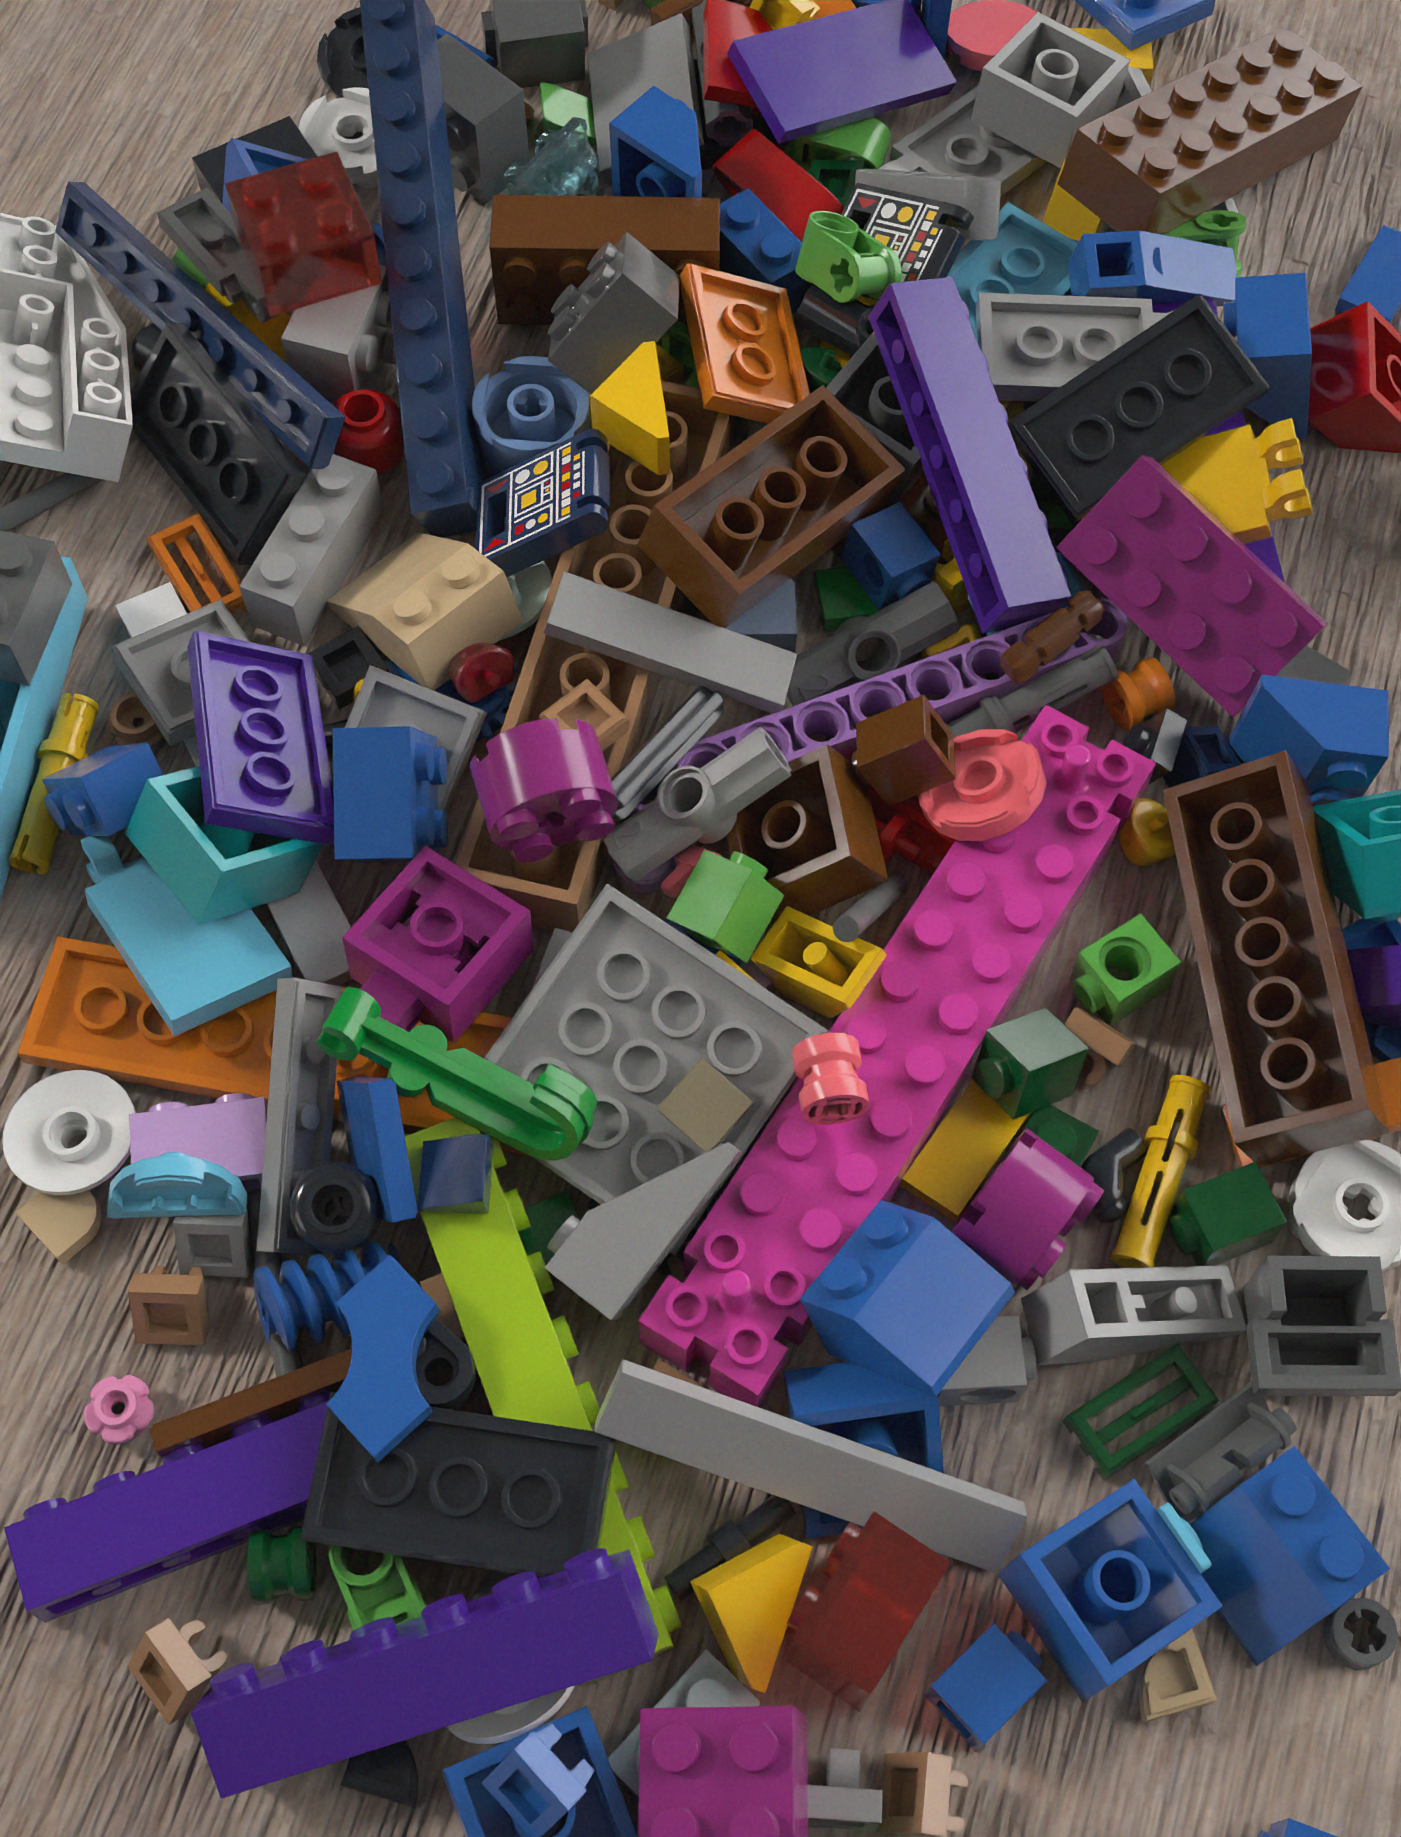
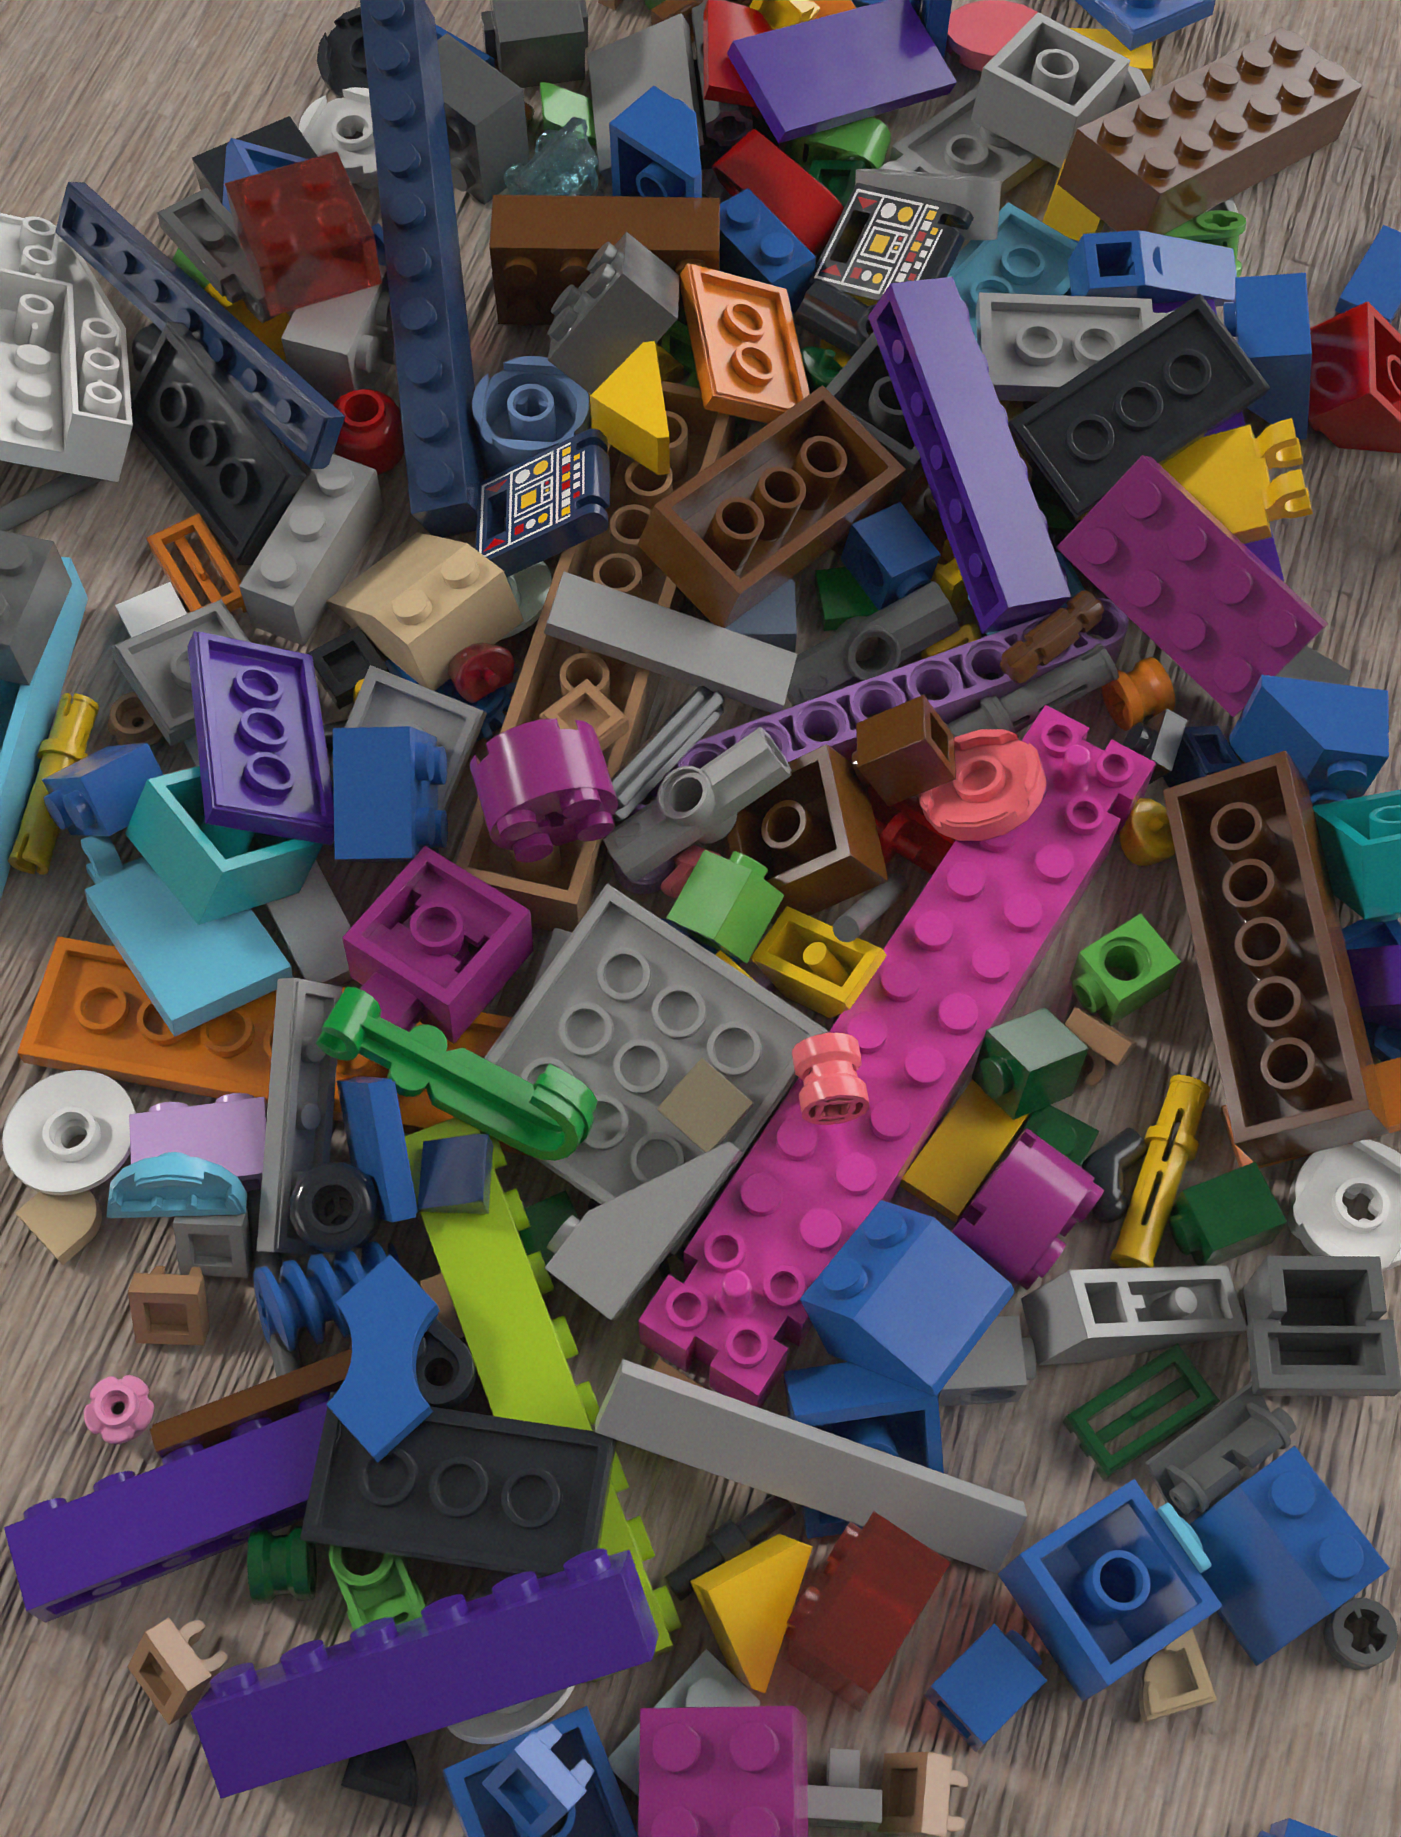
bright green piece [795,211,902,303] -> none

